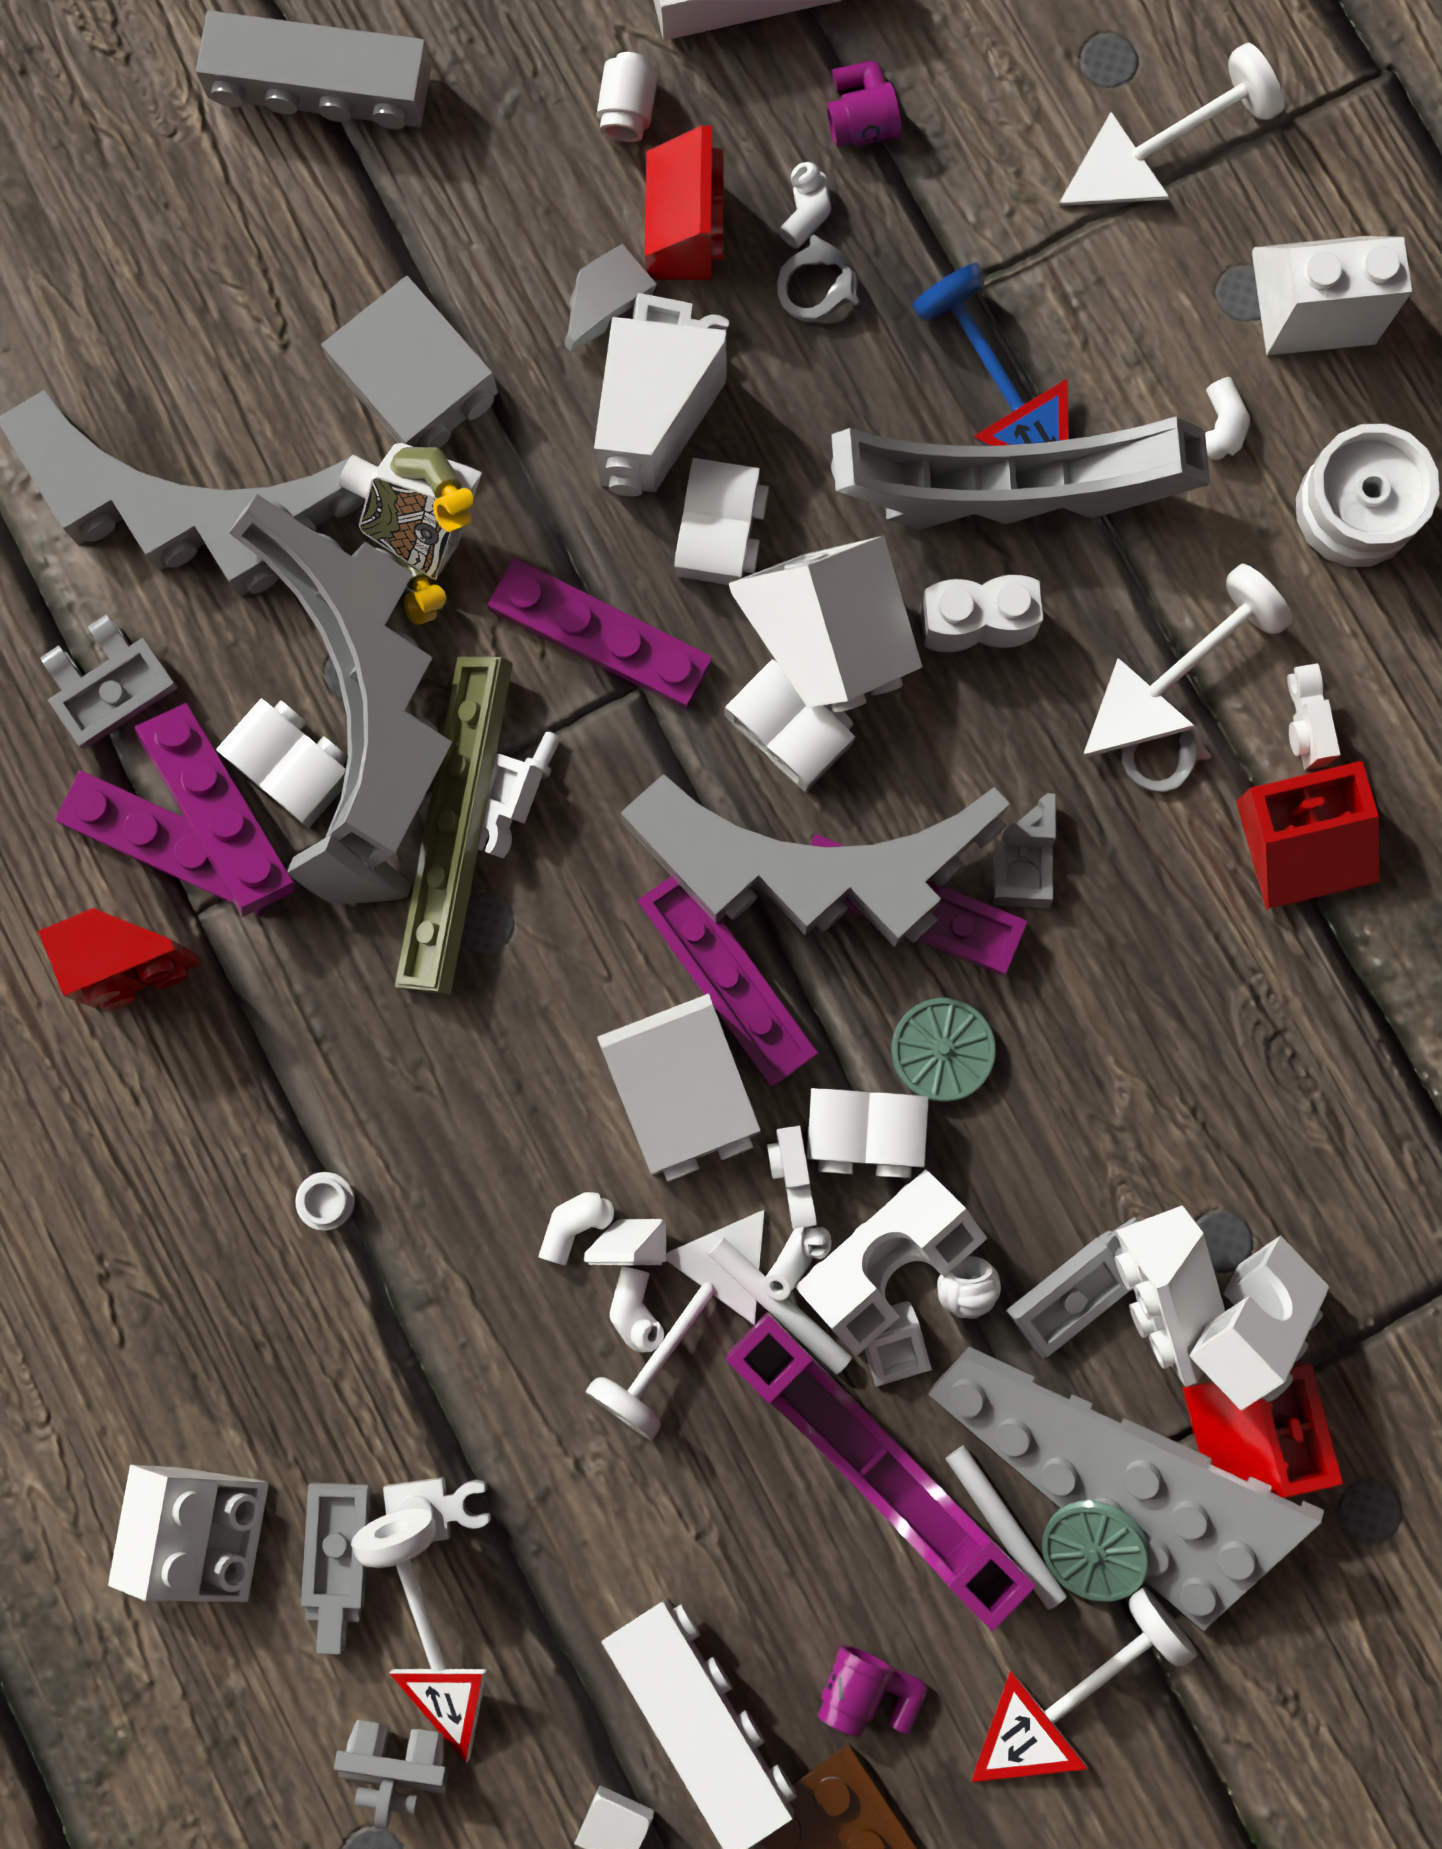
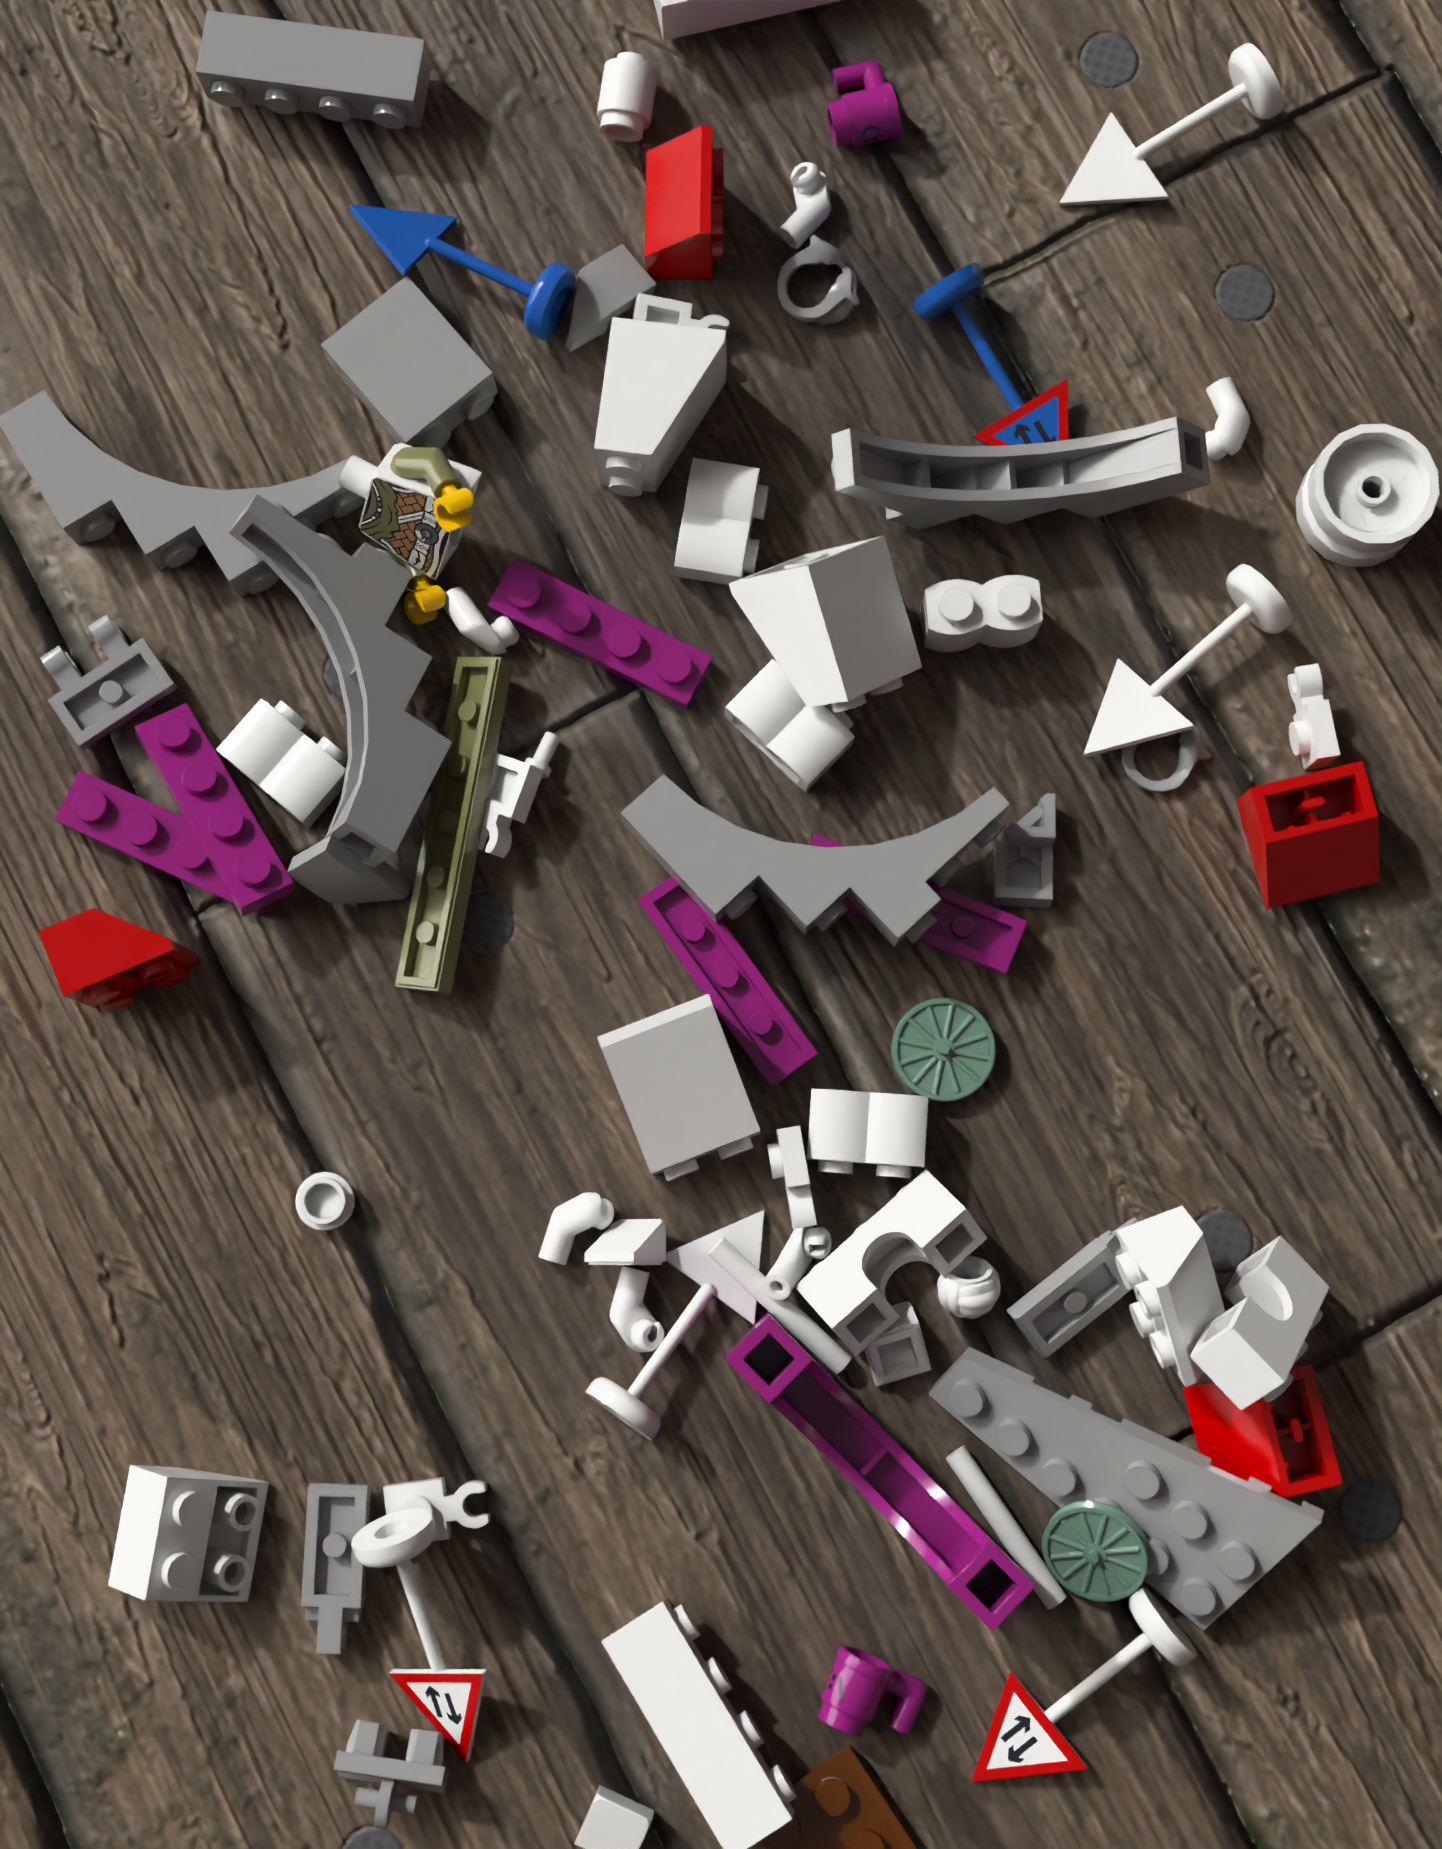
white slope [1252,236,1412,356] -> none
none -> blue piece [349,204,576,340]
none -> white arm [443,587,520,654]

